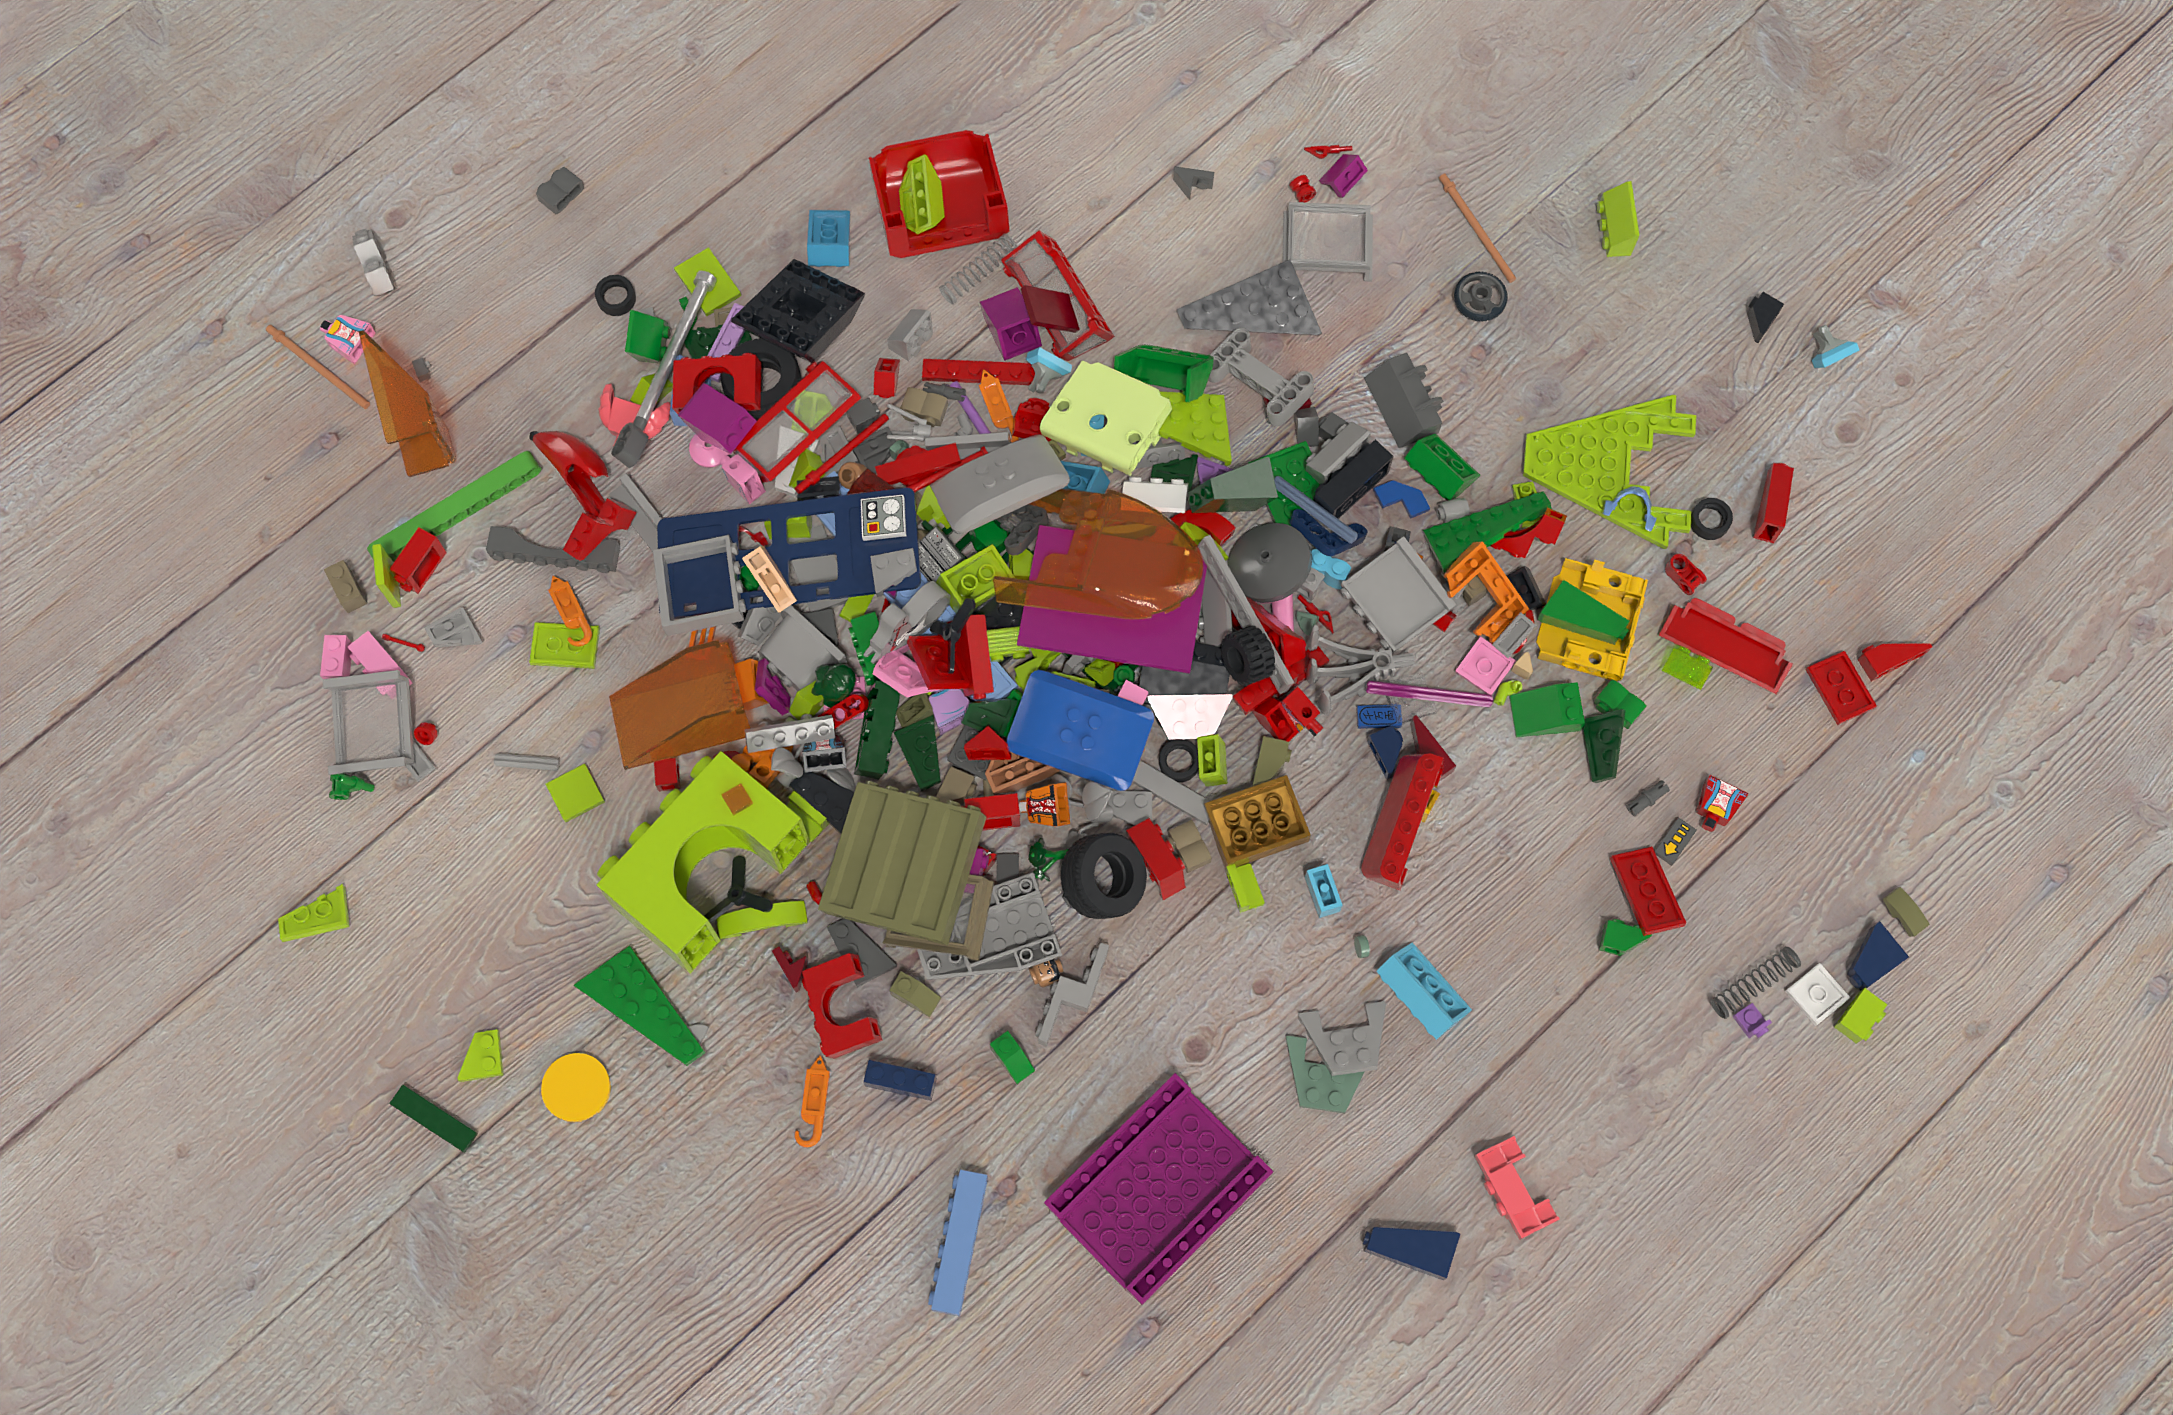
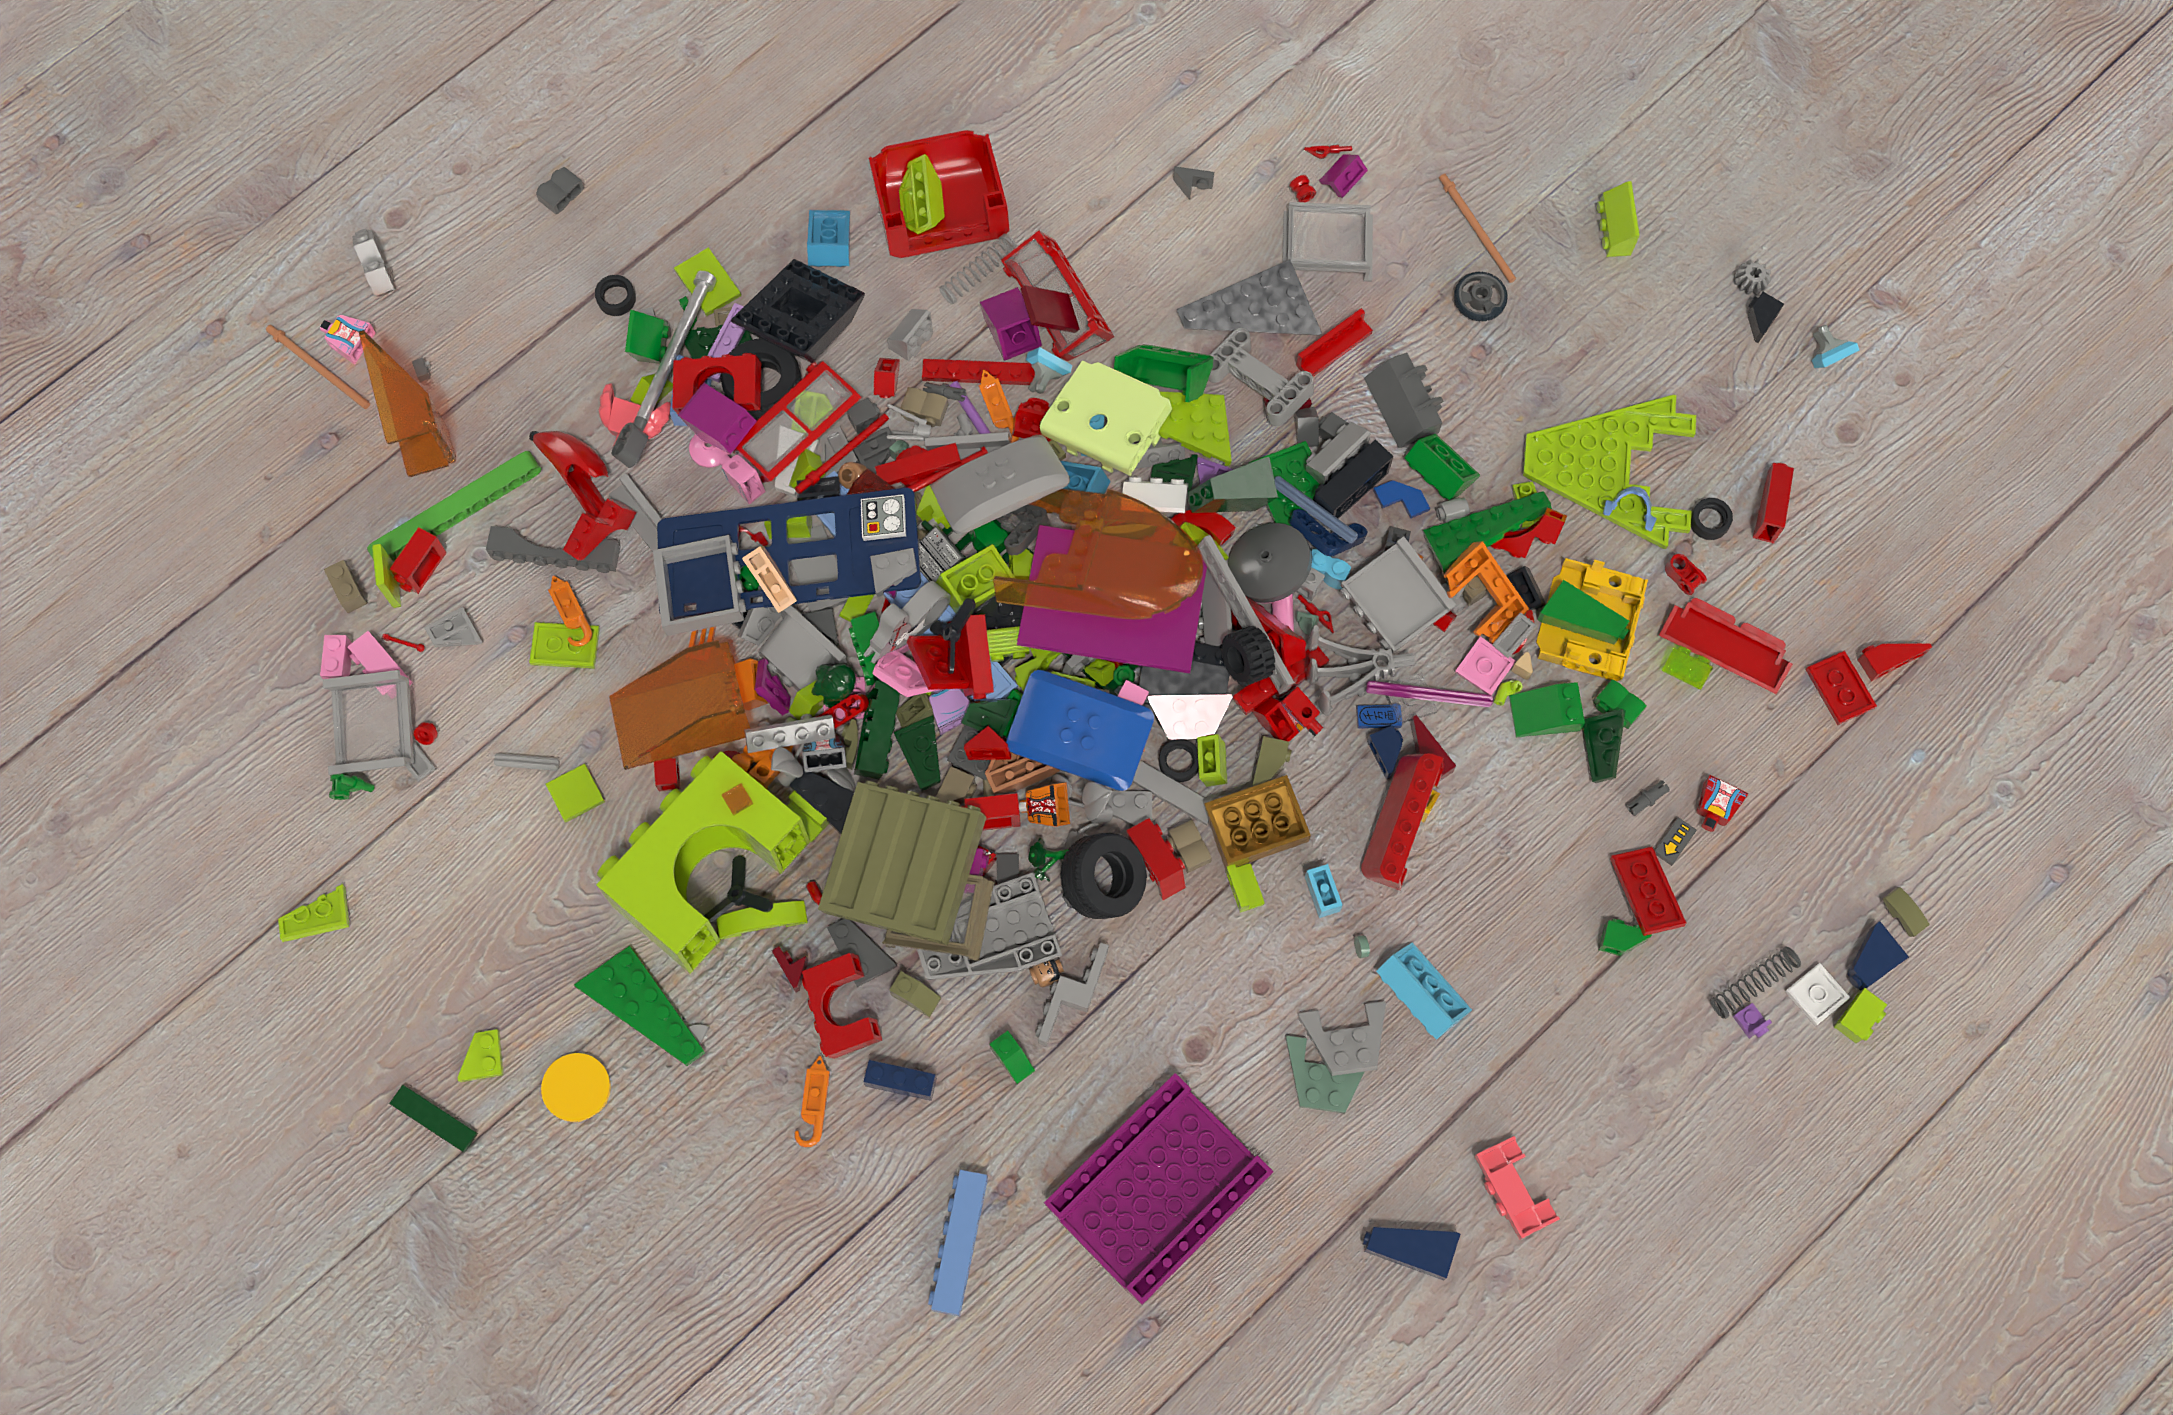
none -> olive slope [842,719,858,770]
none -> red fence [1296,308,1373,377]
none -> light grey gear [1735,260,1771,295]

